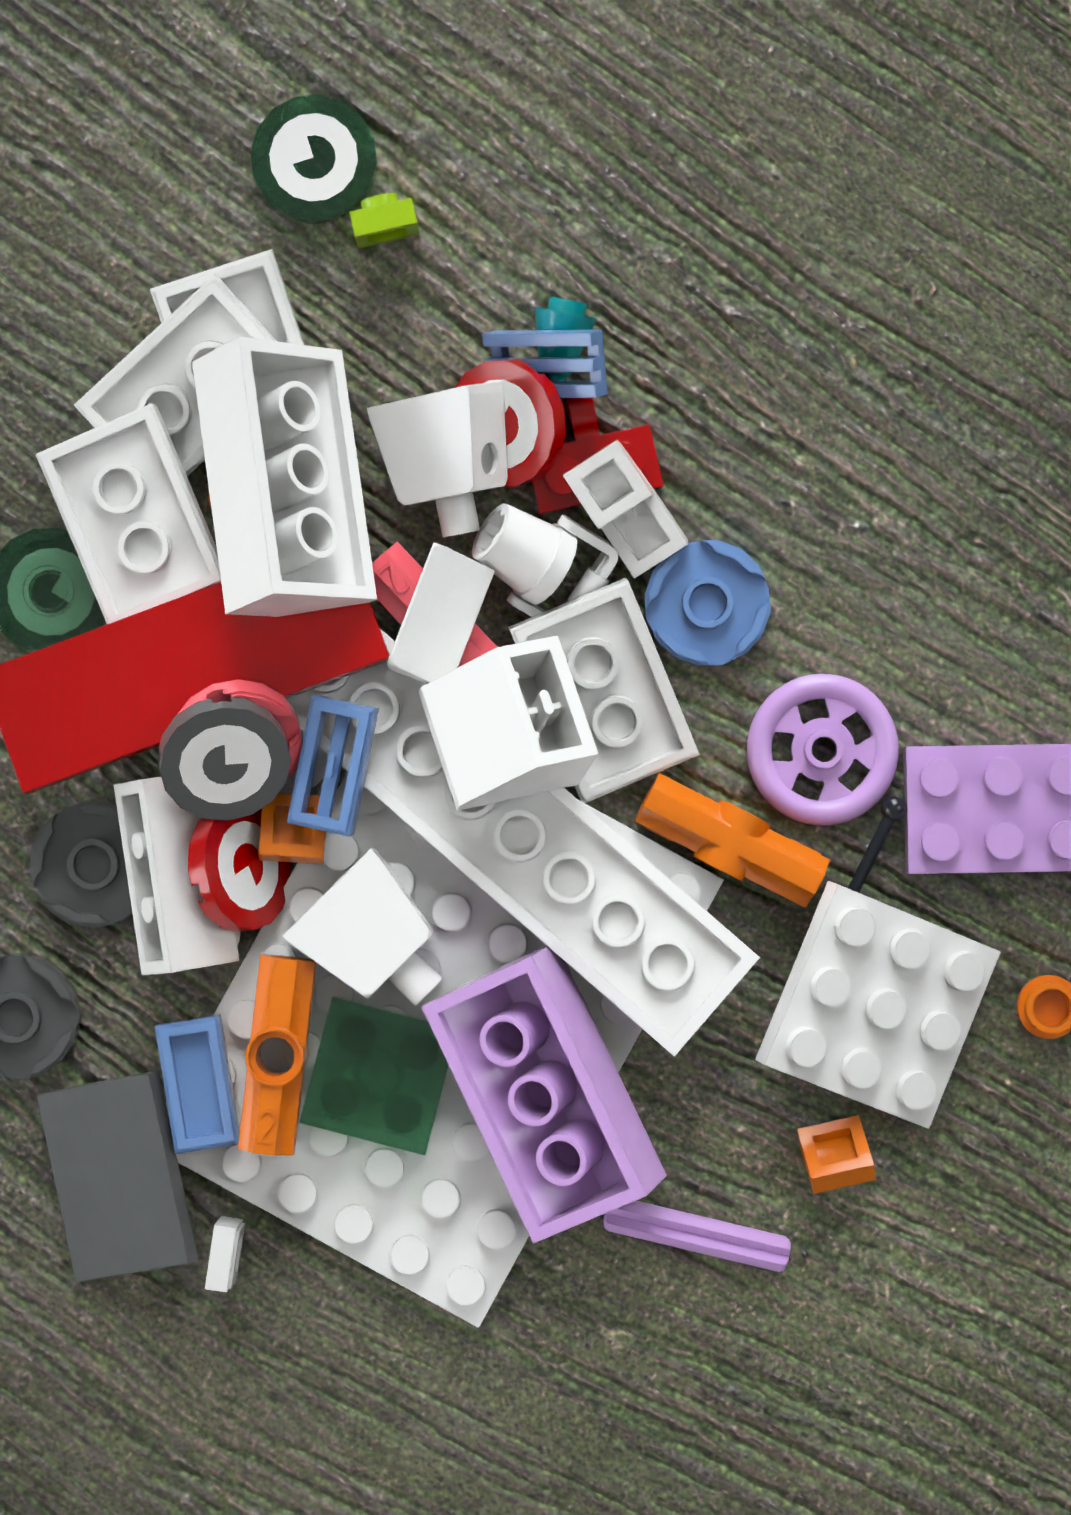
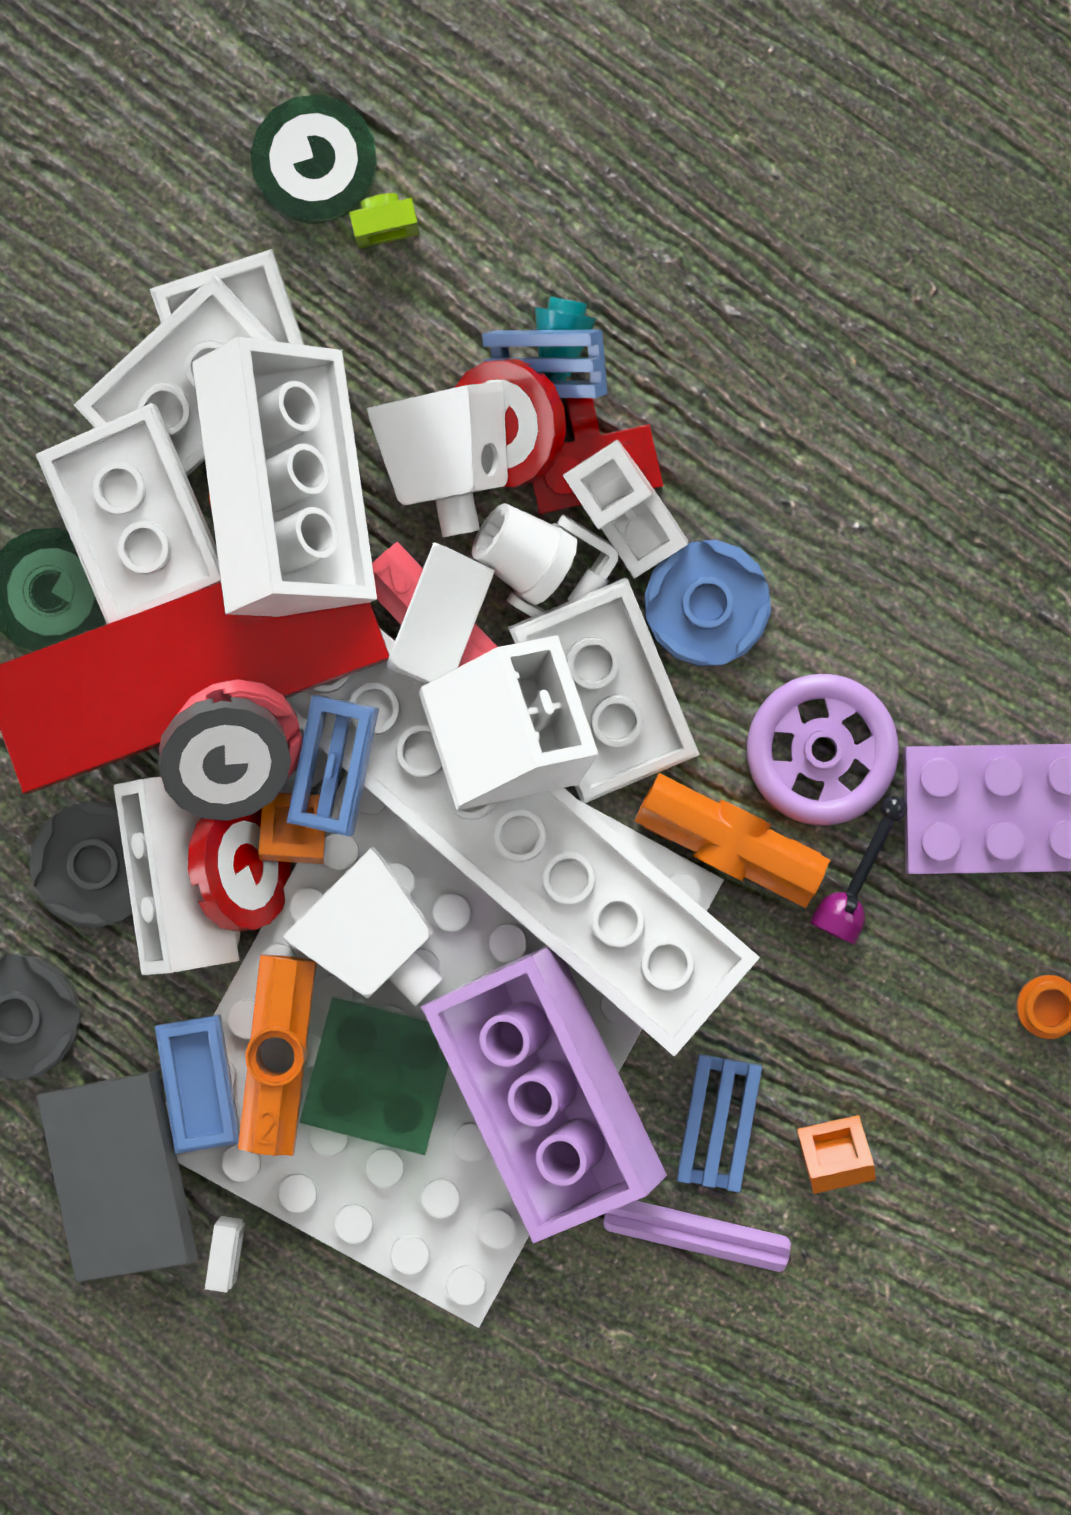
white plate [755,881,1001,1129] -> none
none -> medium blue tile [676,1054,762,1193]

